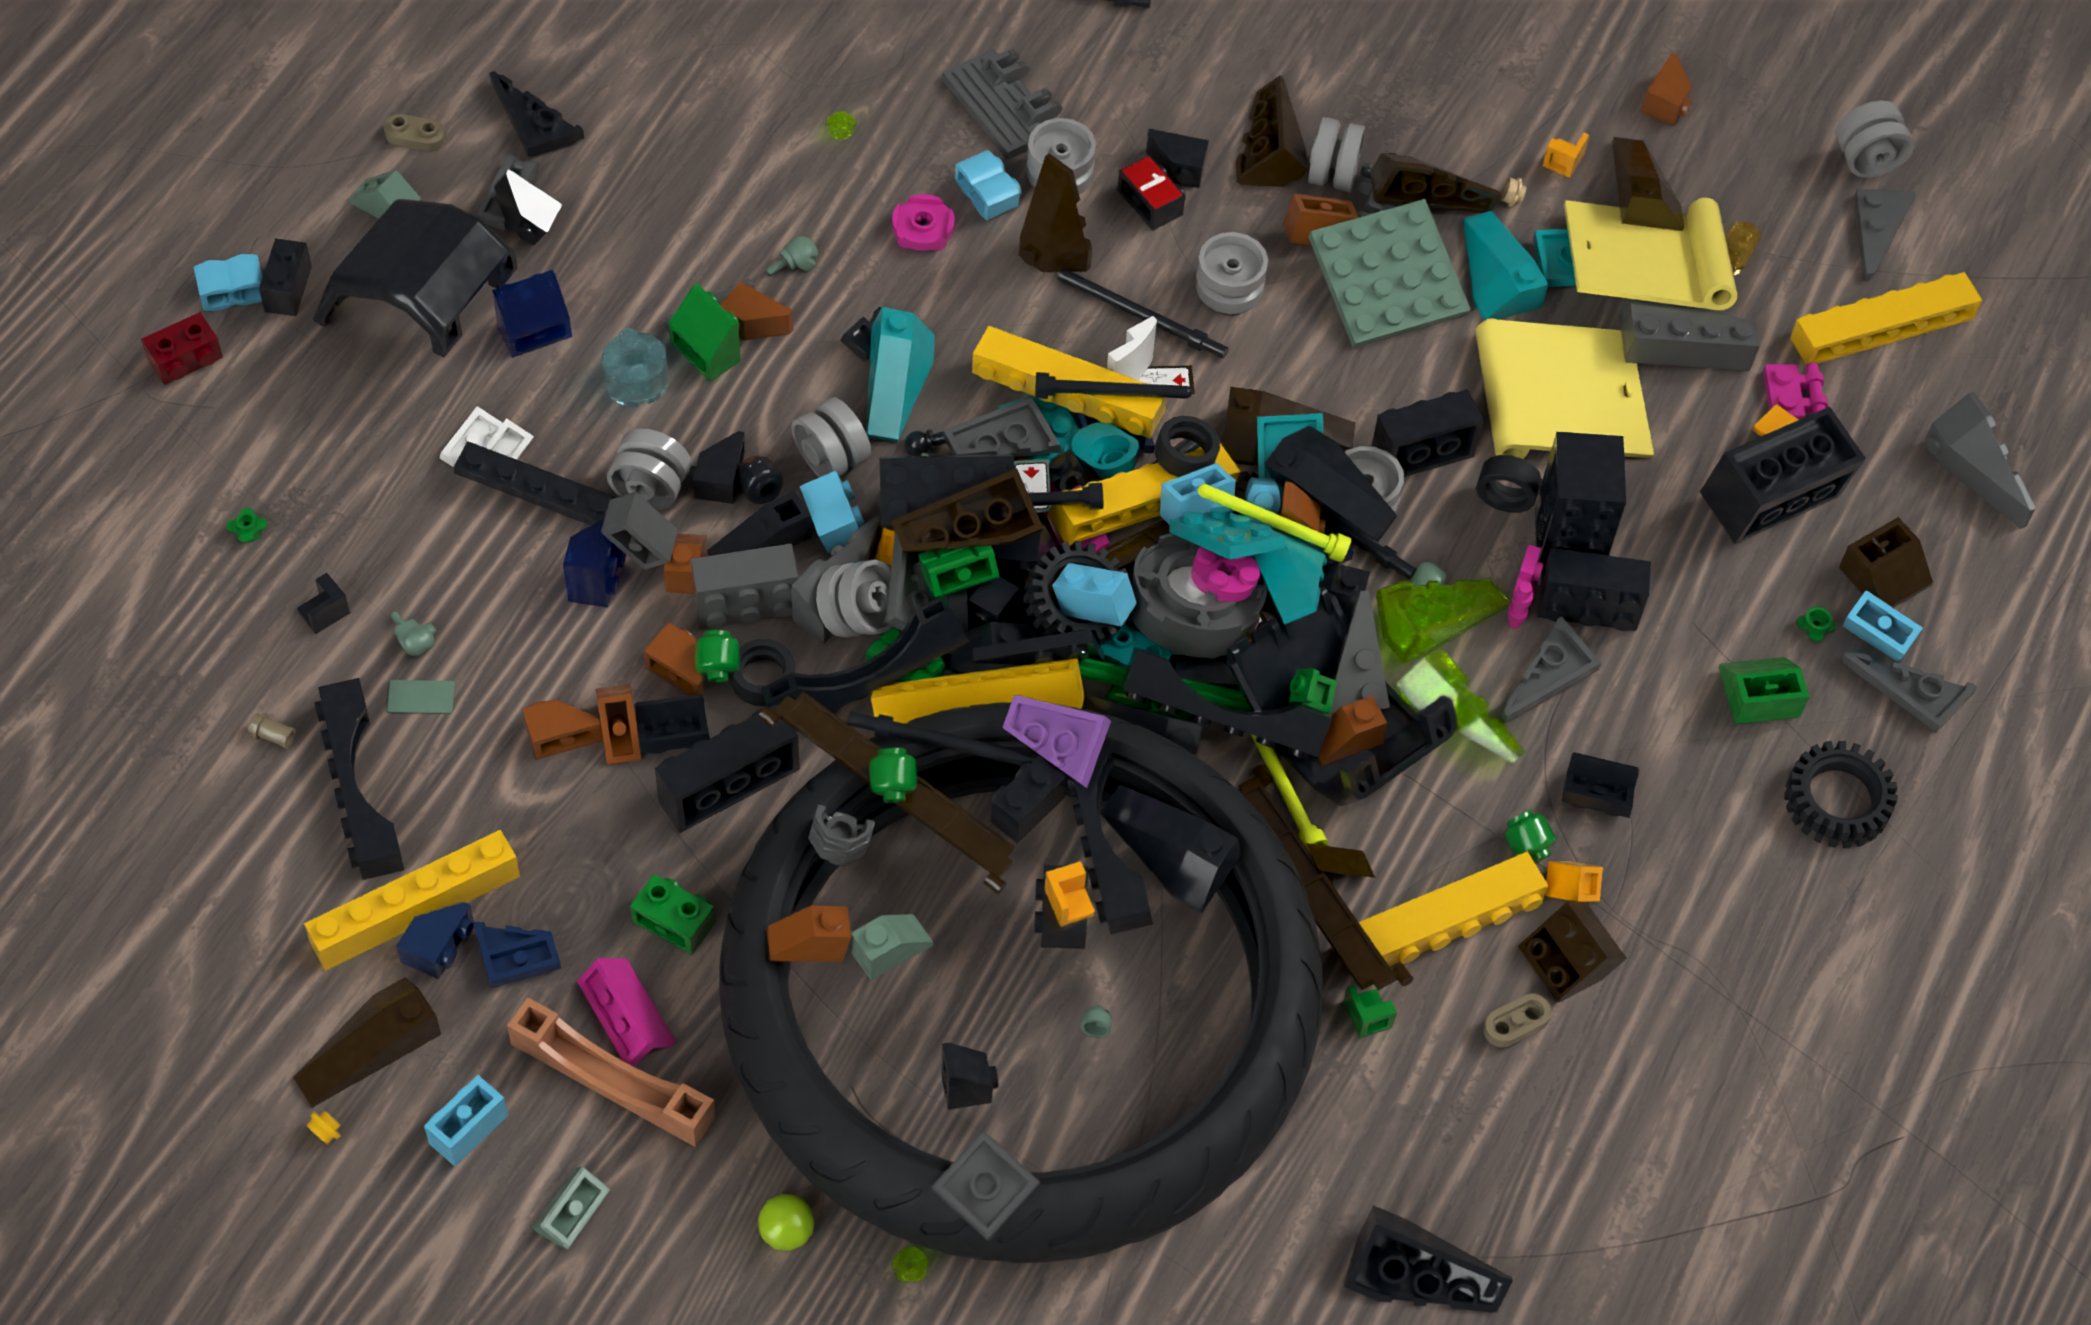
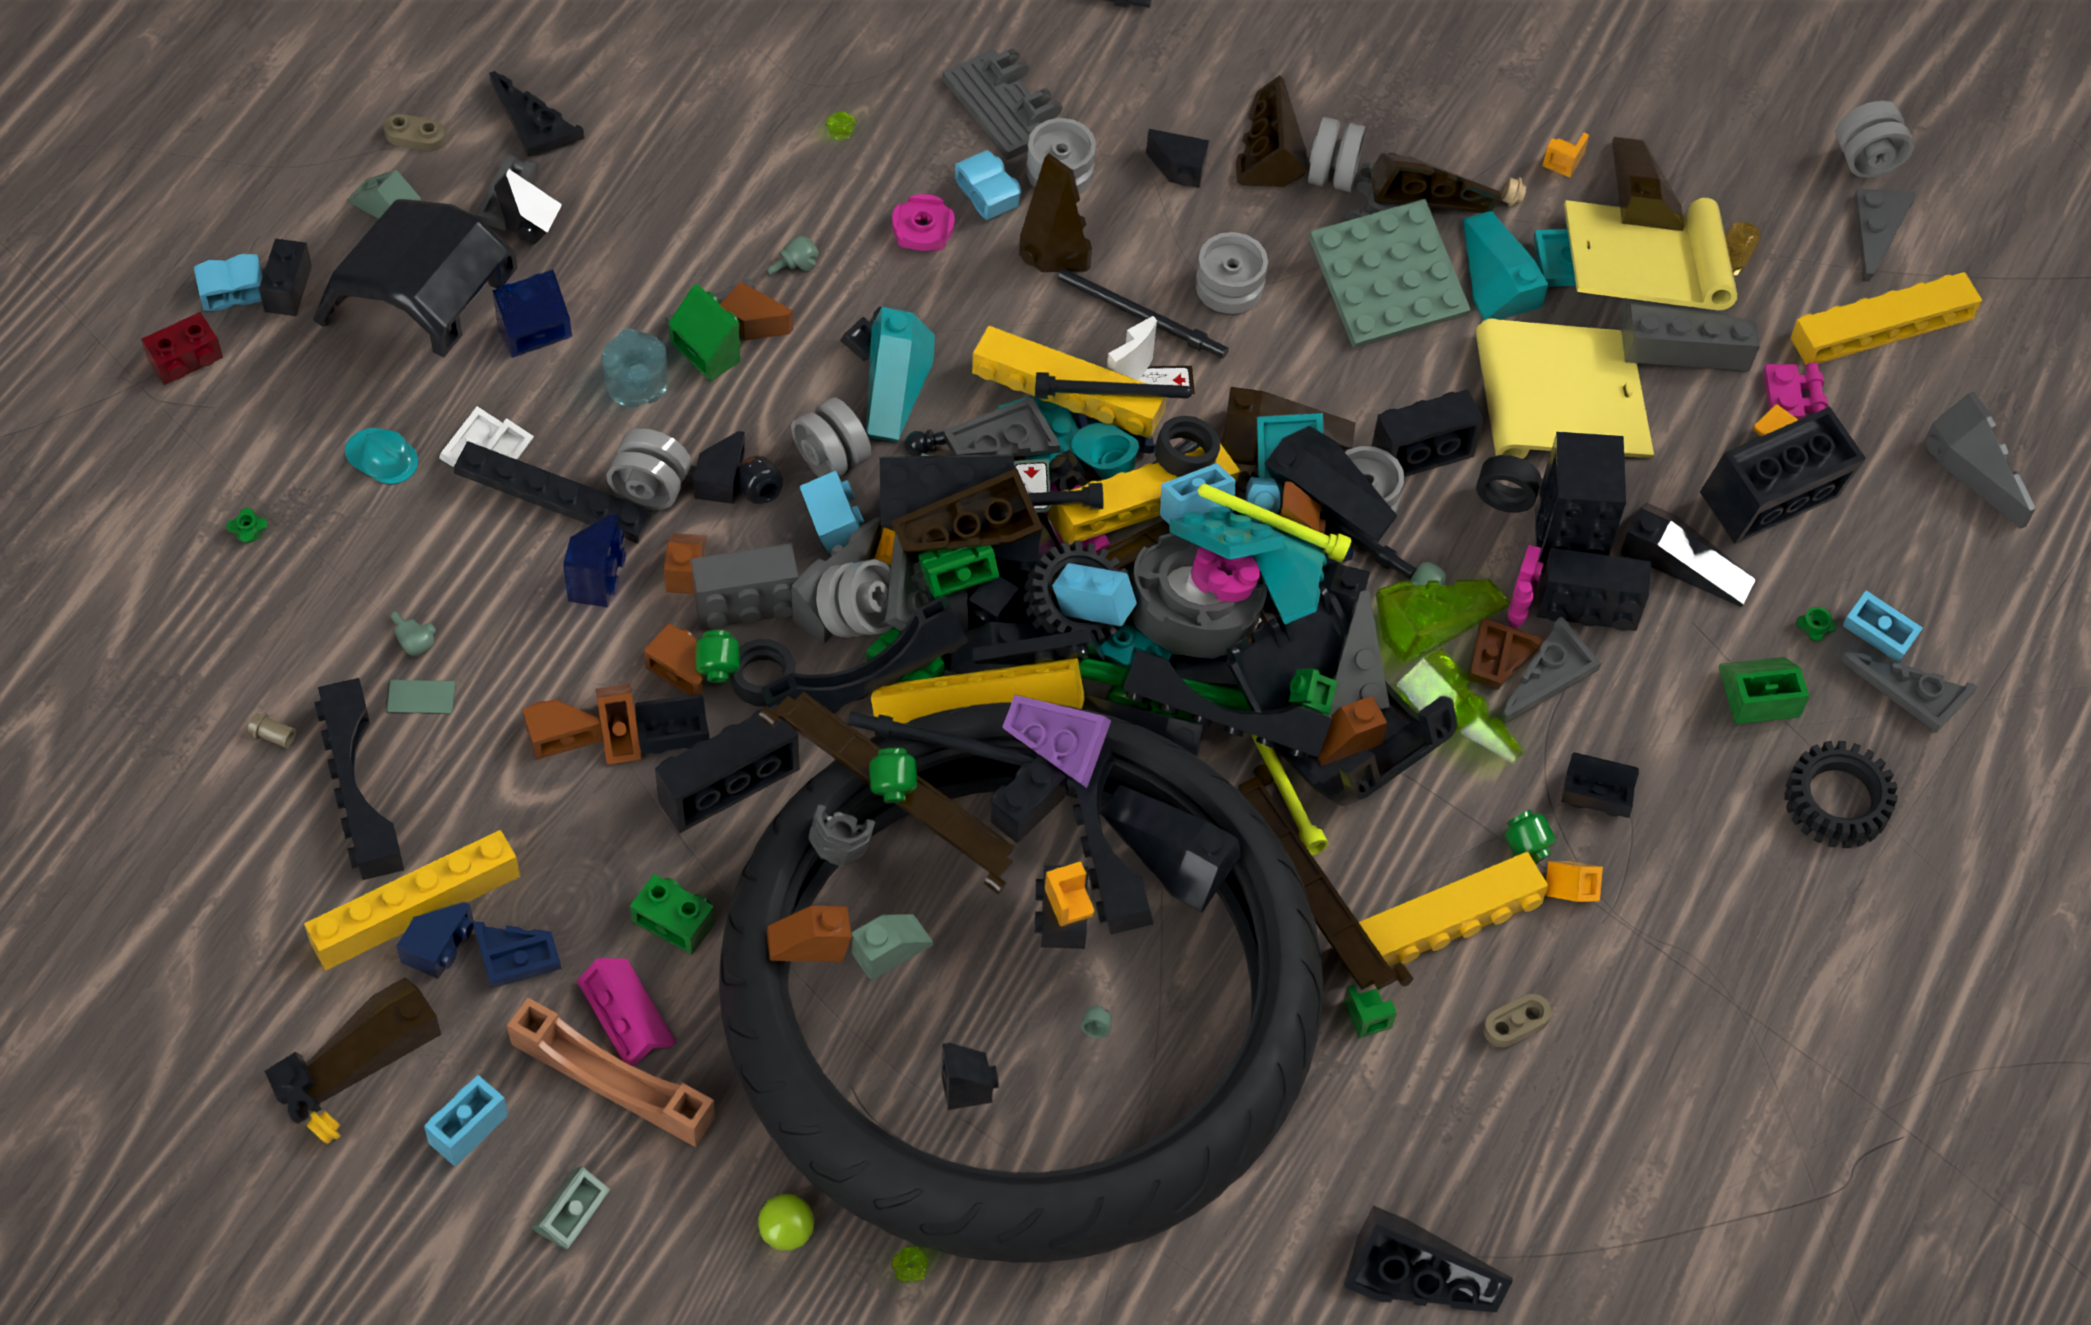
black panel [297,573,350,634] -> none
dark grey brick [601,492,678,570] -> none
black slope [707,492,811,556] -> none
dark grey tile [931,1131,1040,1241] -> none
brick [1117,155,1186,231] -> none
dark orange slope [1283,194,1359,246] -> none
dark brown sticker [1307,843,1375,878] -> none
dark brown slope [1518,902,1627,1002] -> none
dark orange slope [1641,53,1693,126] -> none
dark brown slope [1839,517,1933,608] -> none
none -> black plate [265,1052,322,1124]
none -> teal piece [345,428,418,485]
none -> reddish brown wing [1467,618,1544,690]
none -> black wedge [1620,502,1755,607]

